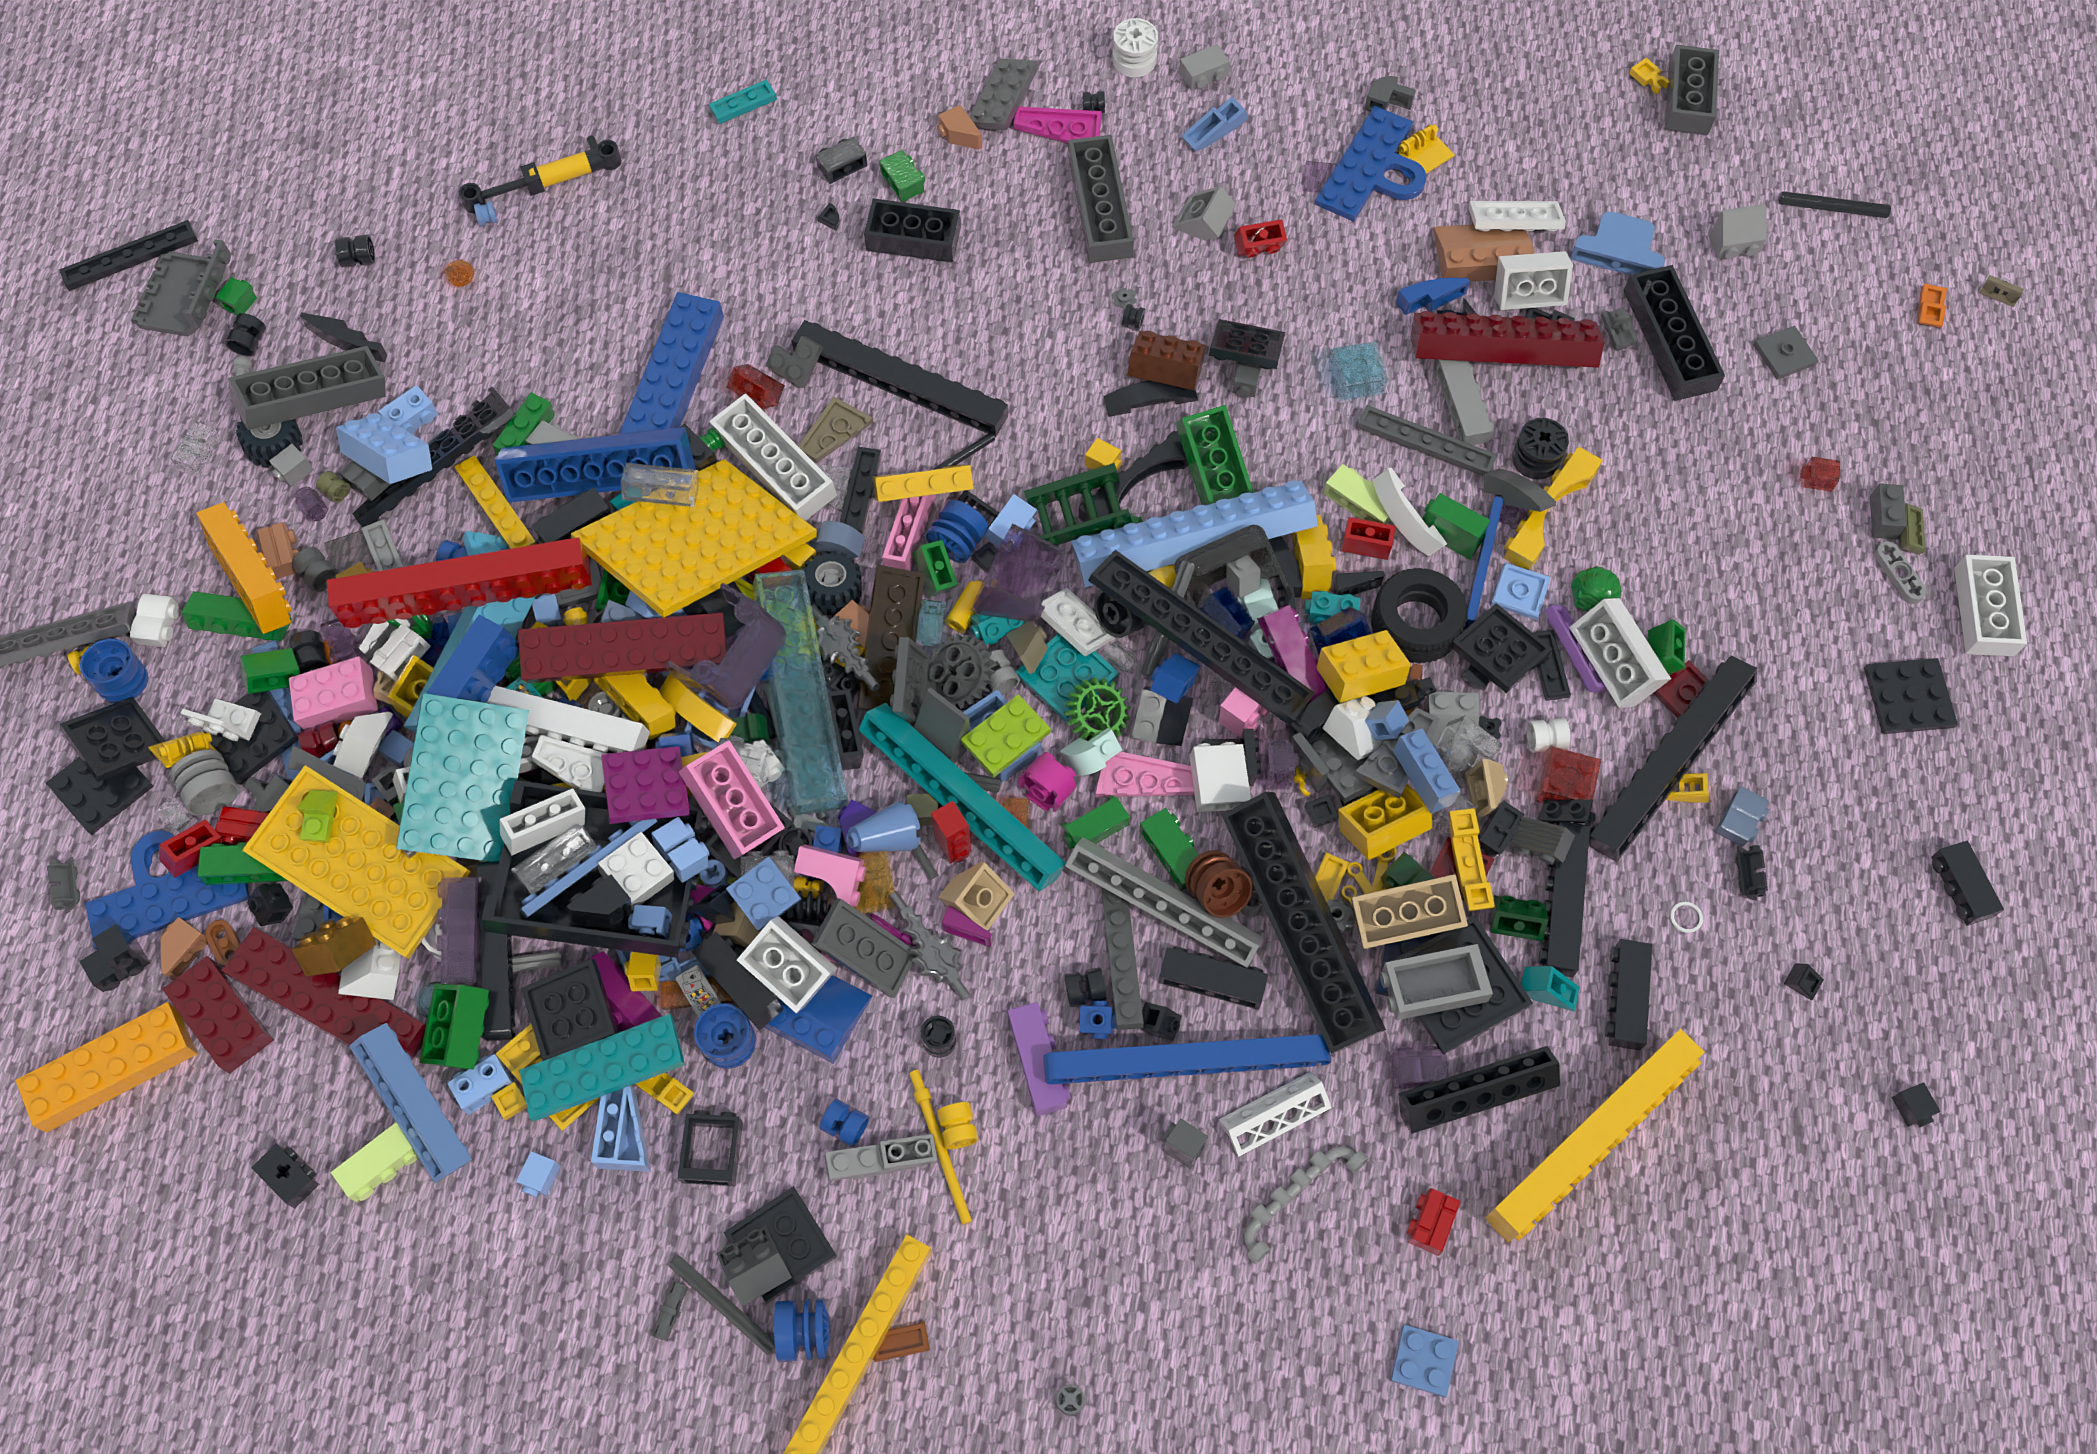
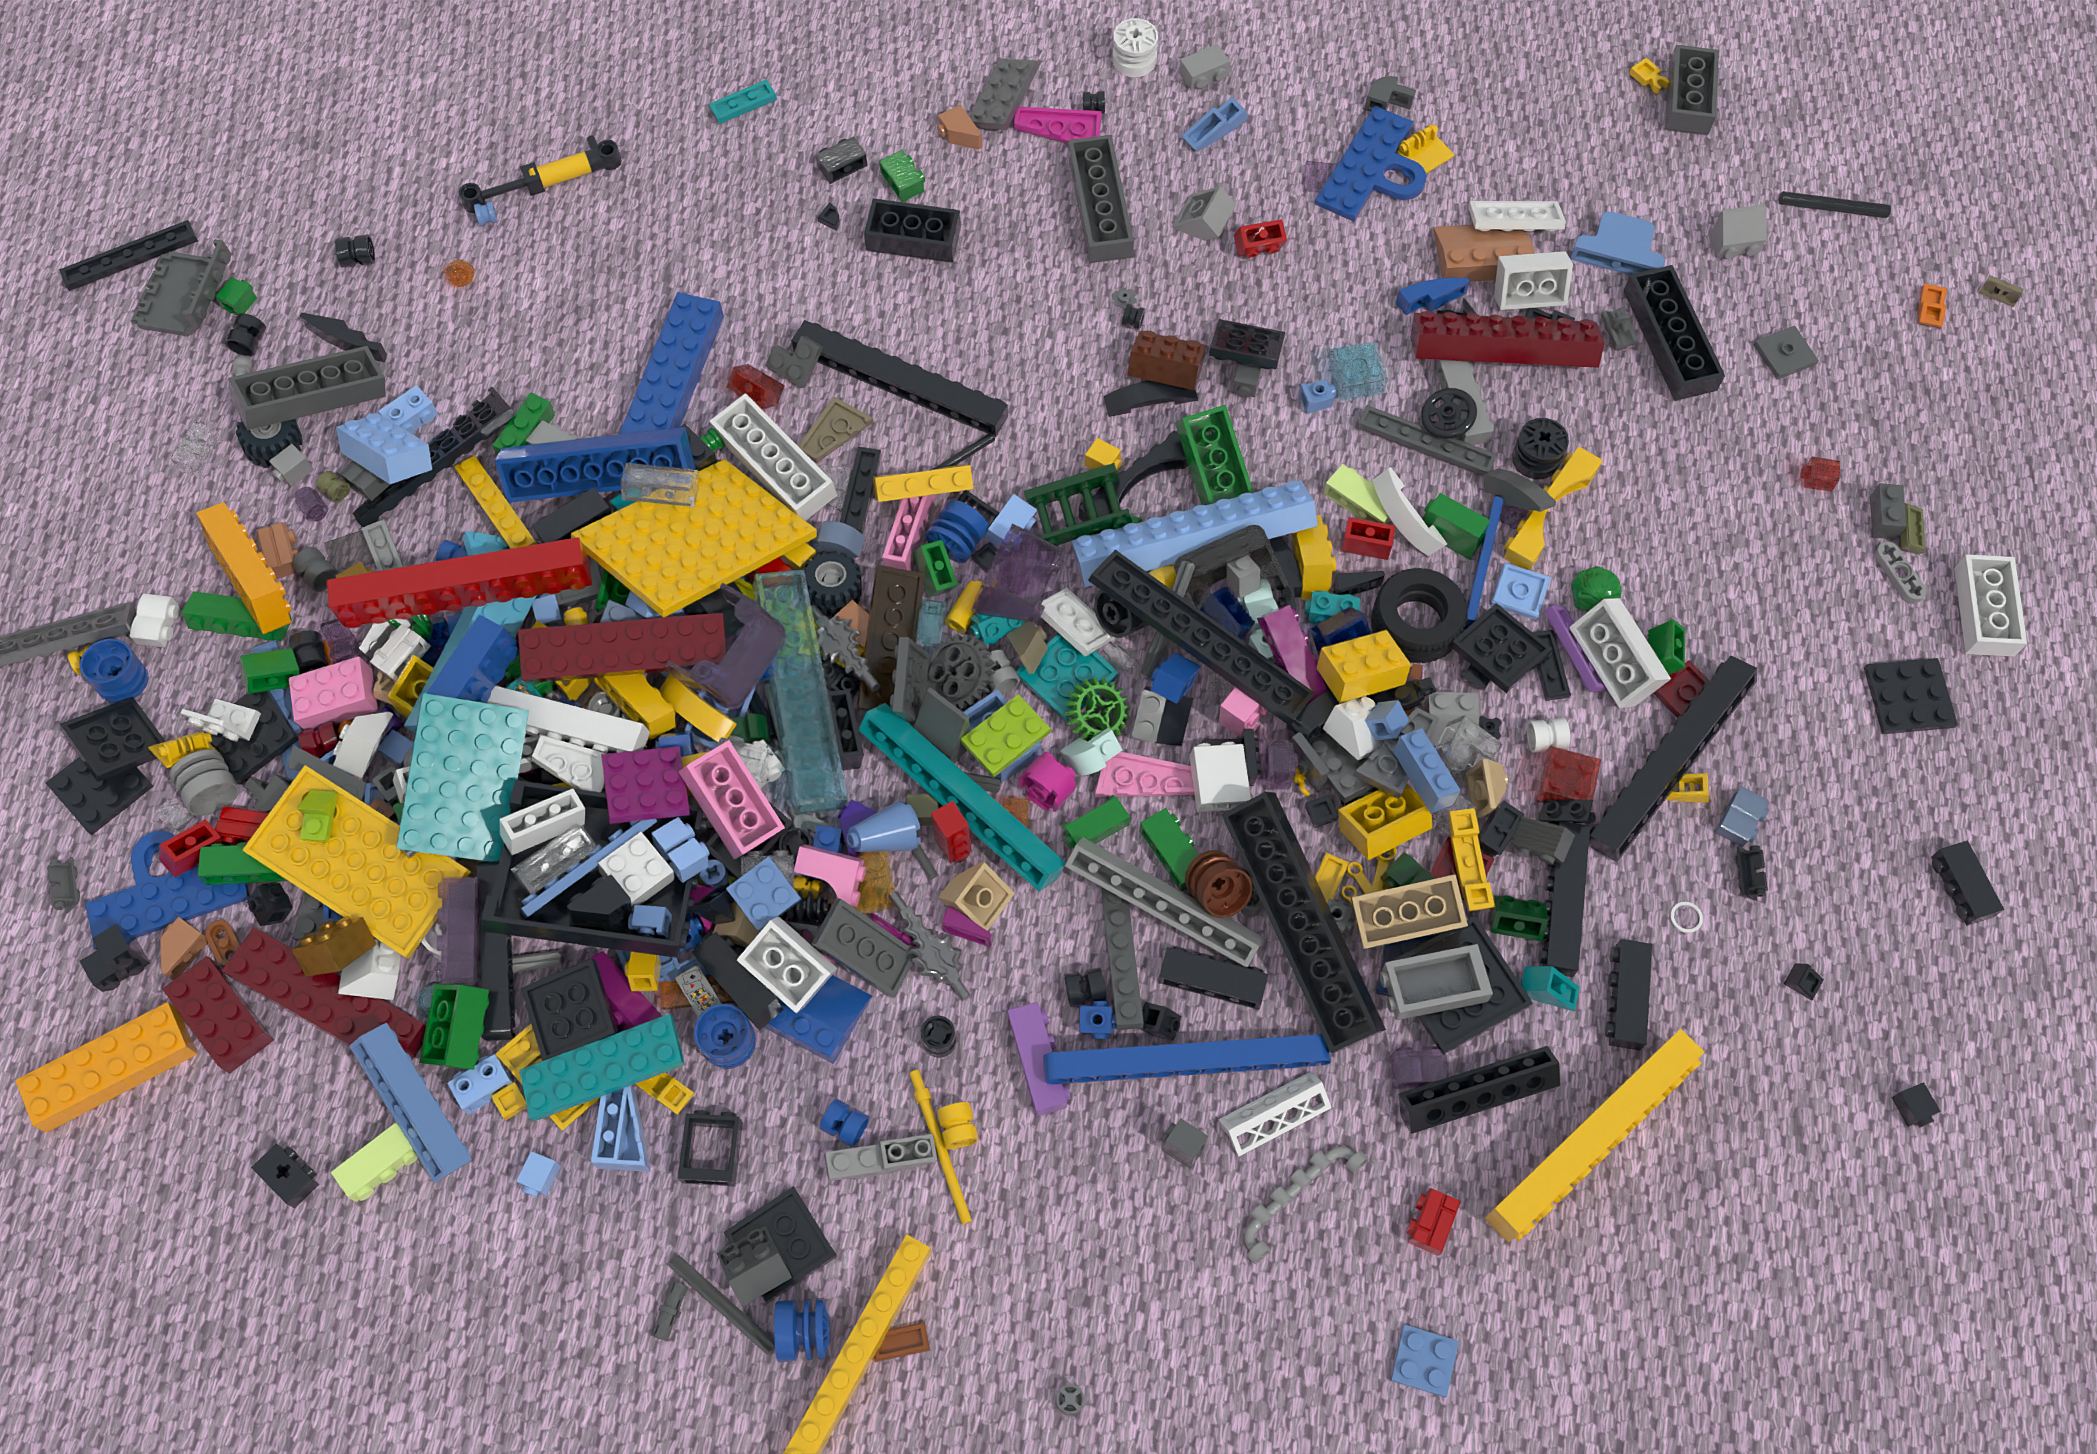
none -> medium blue brick [1298,379,1336,414]
none -> black plate [1421,388,1477,439]

